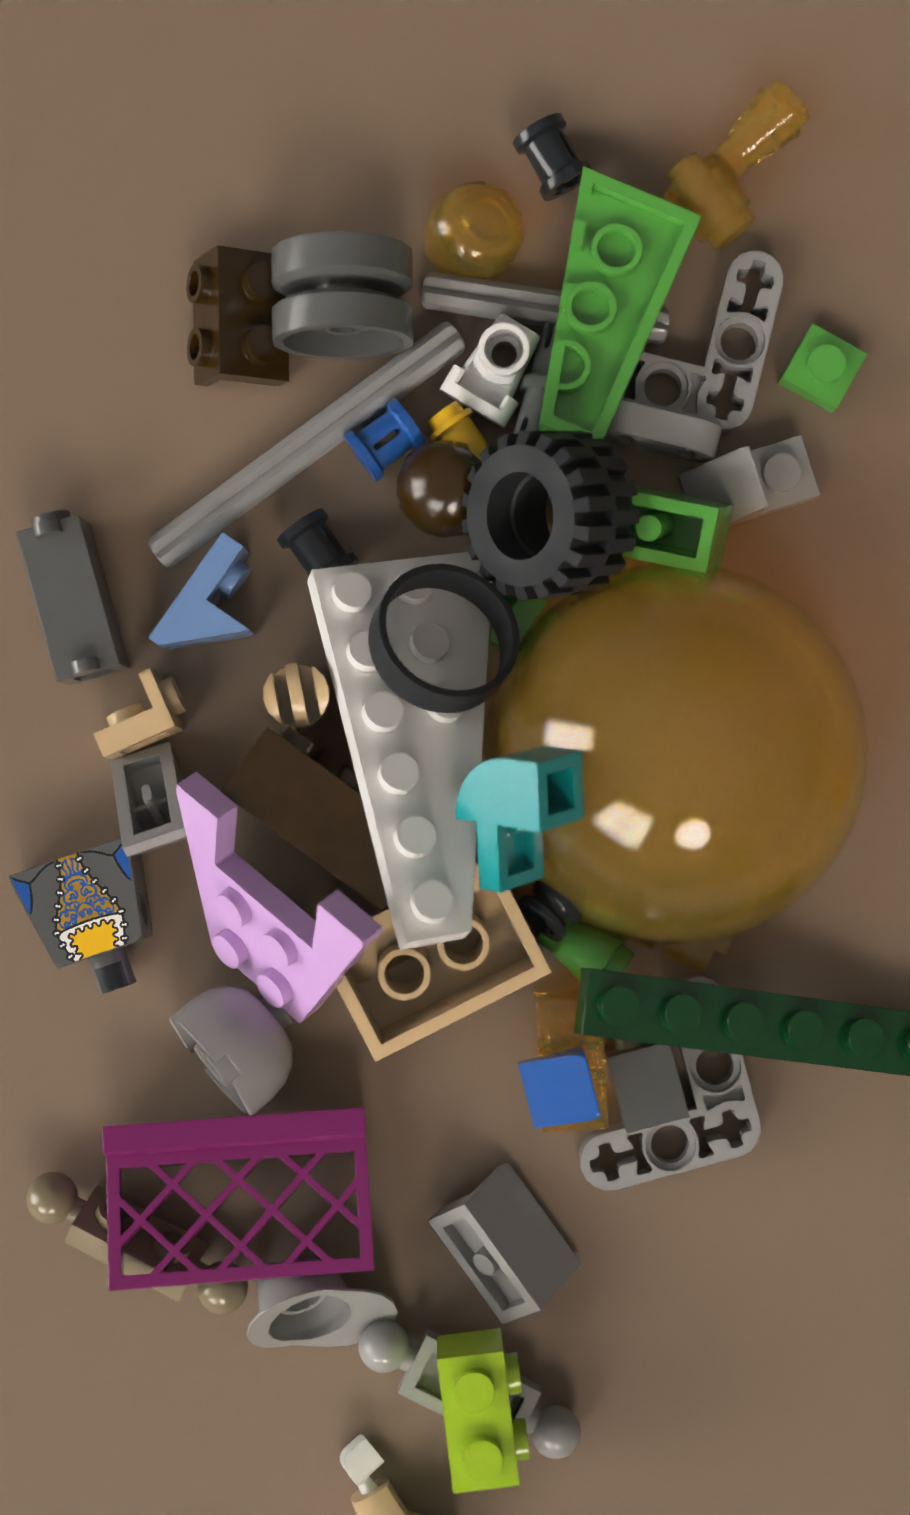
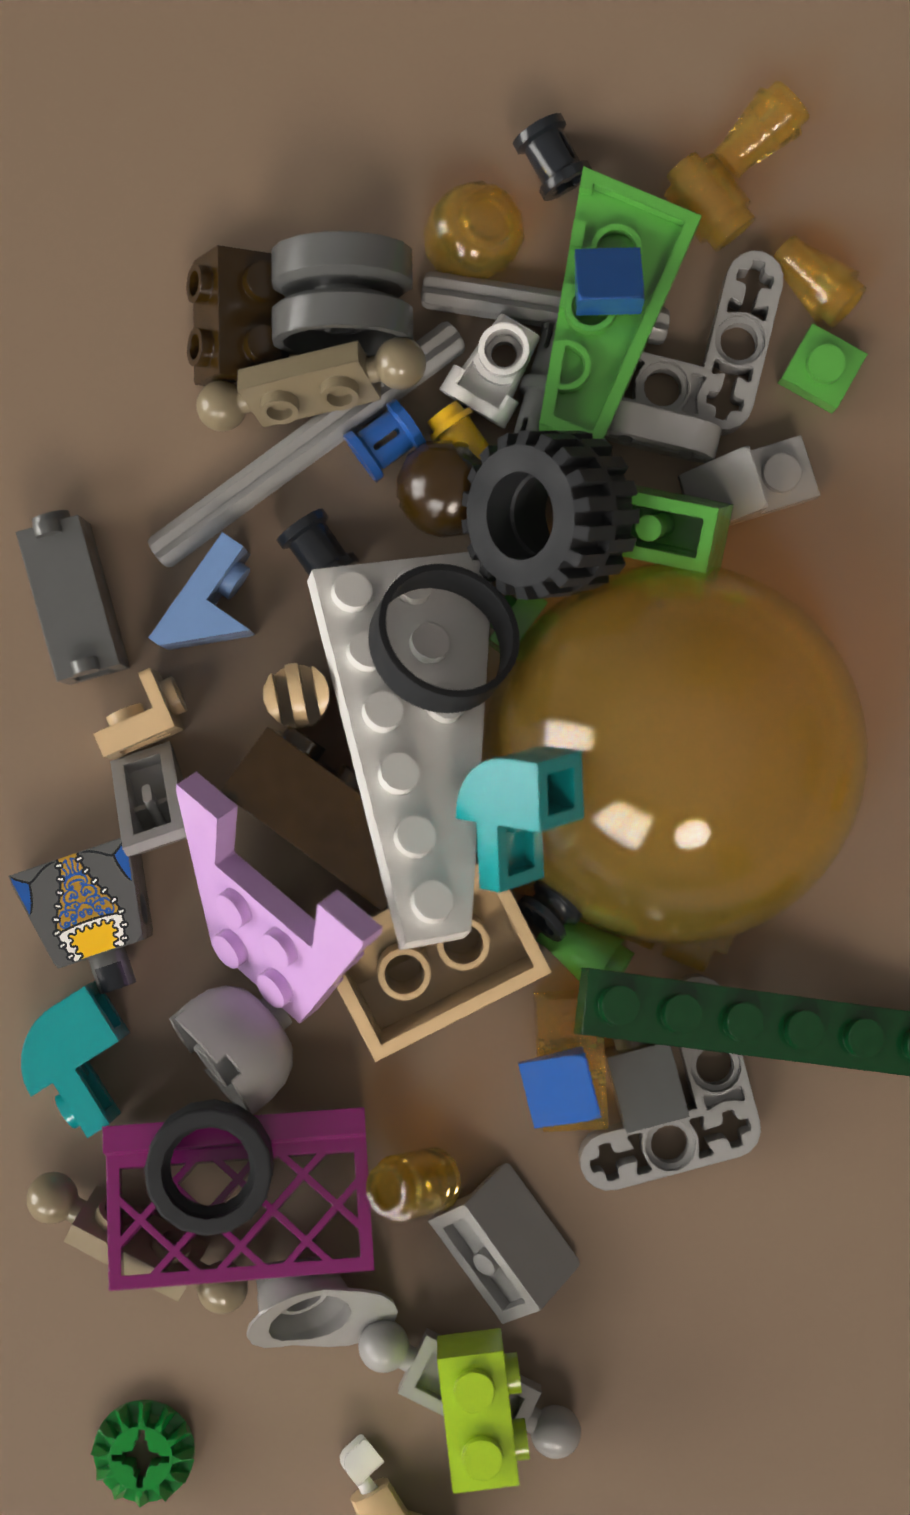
none -> teal brick [21,981,130,1138]
none -> green gear [91,1400,195,1508]
none -> black tyre [144,1099,274,1236]
none -> dark tan plate [196,337,426,432]
none -> clear yellow brick [366,1147,461,1221]
none -> blue slope [574,247,644,316]
none -> clear yellow cone [773,235,866,327]

